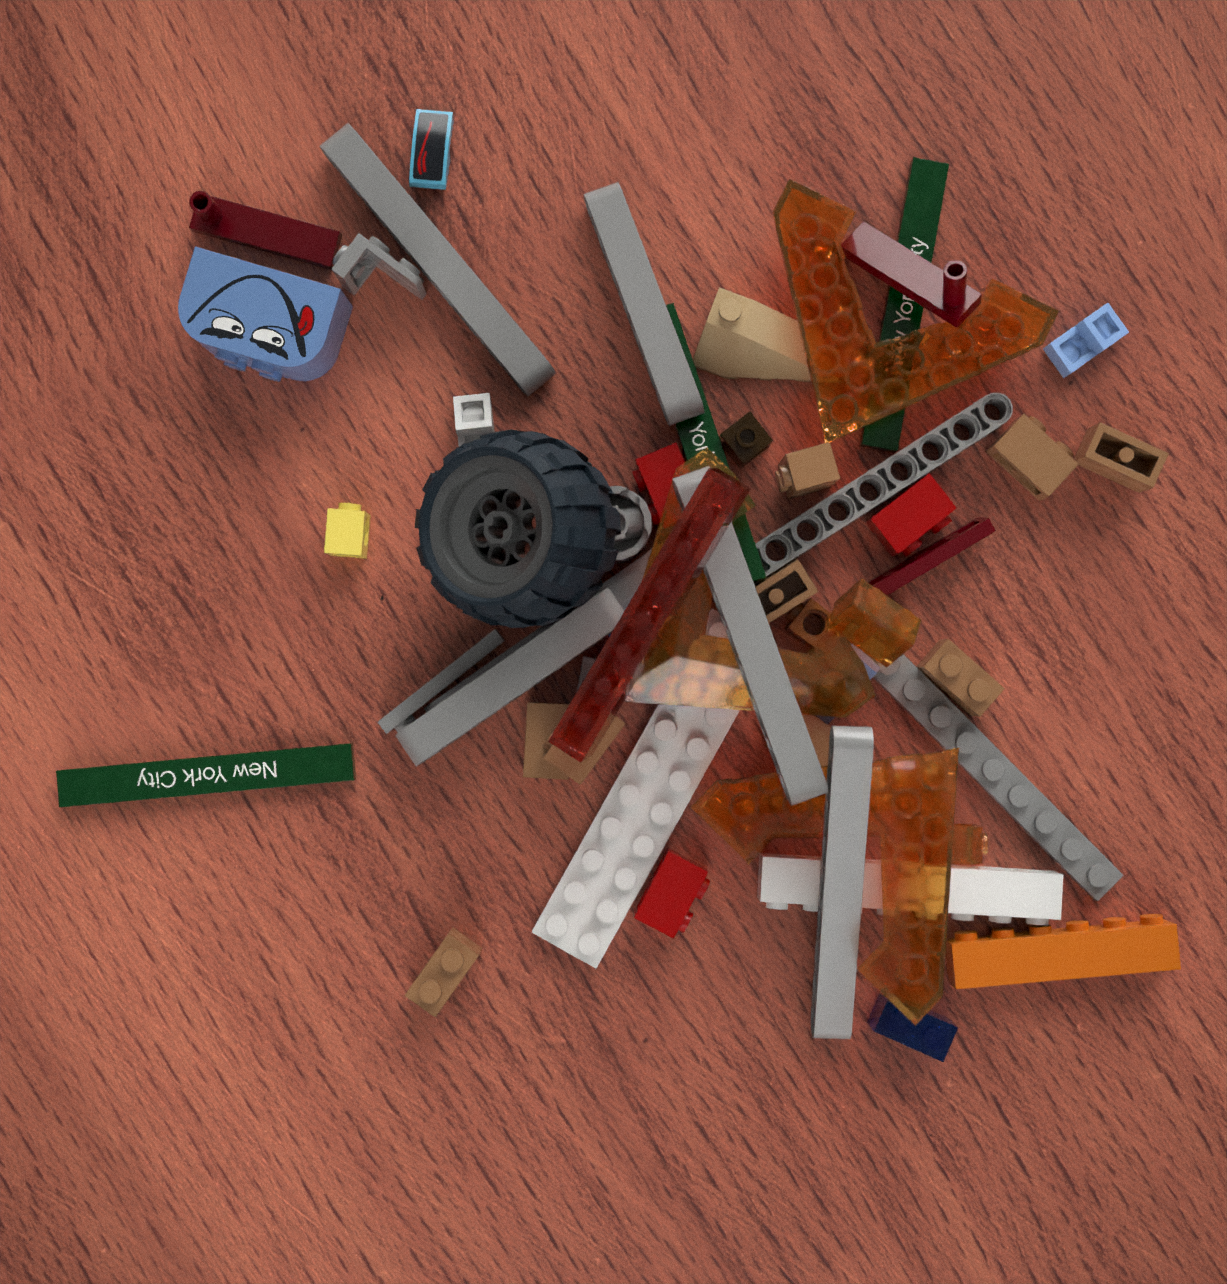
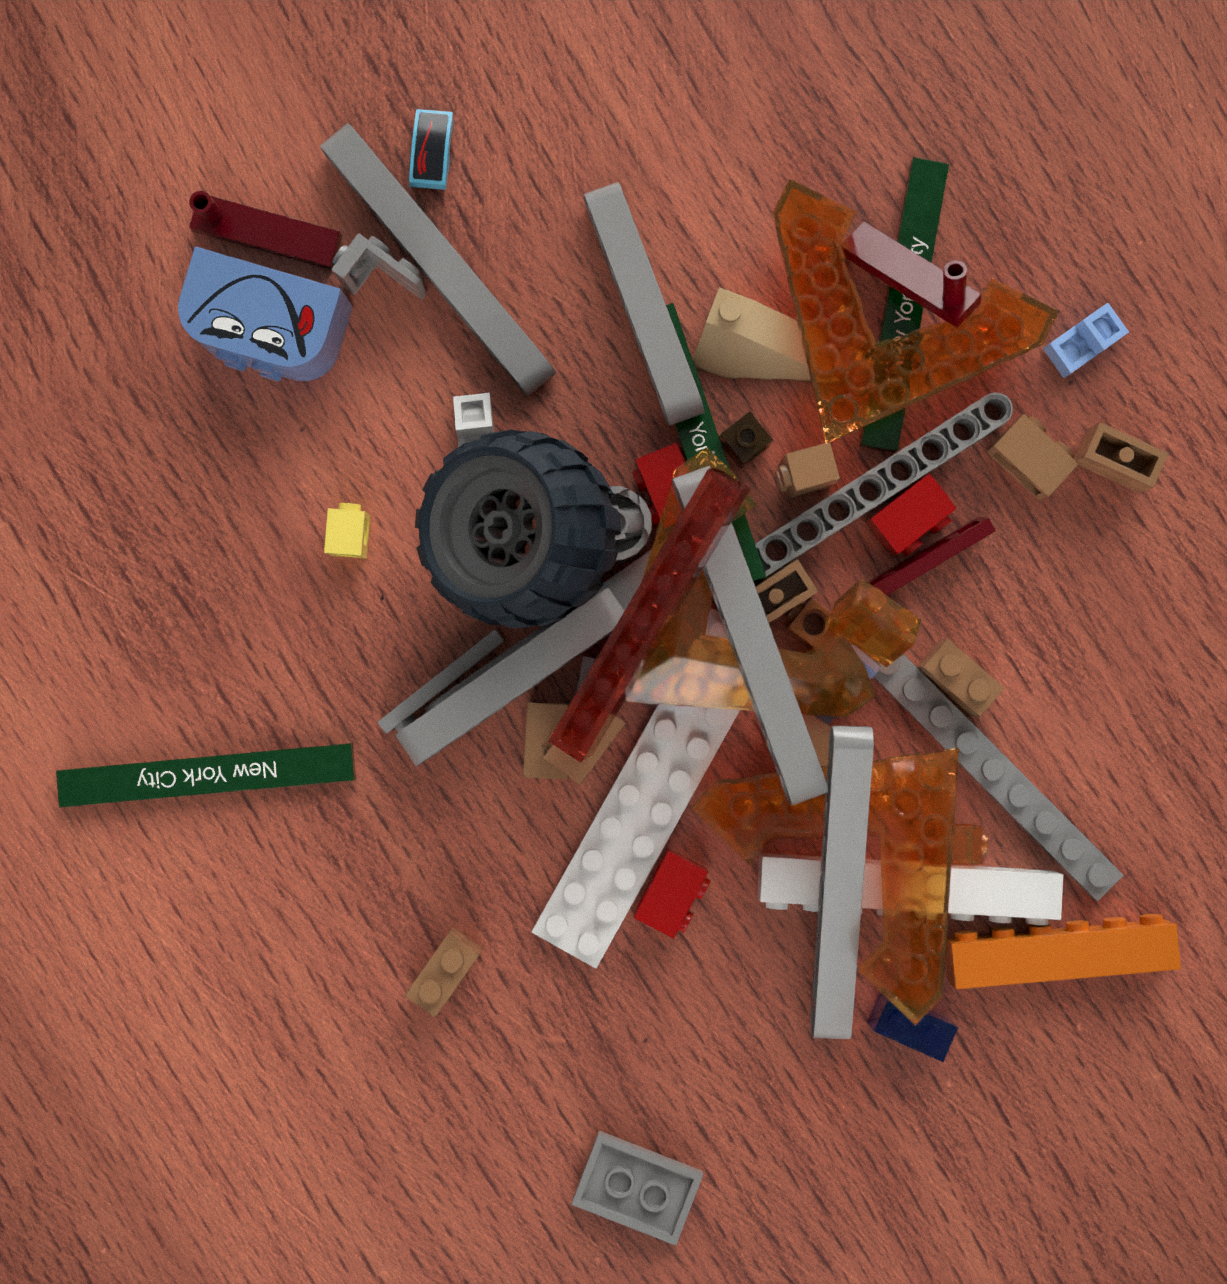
none -> light grey plate [571,1130,703,1245]

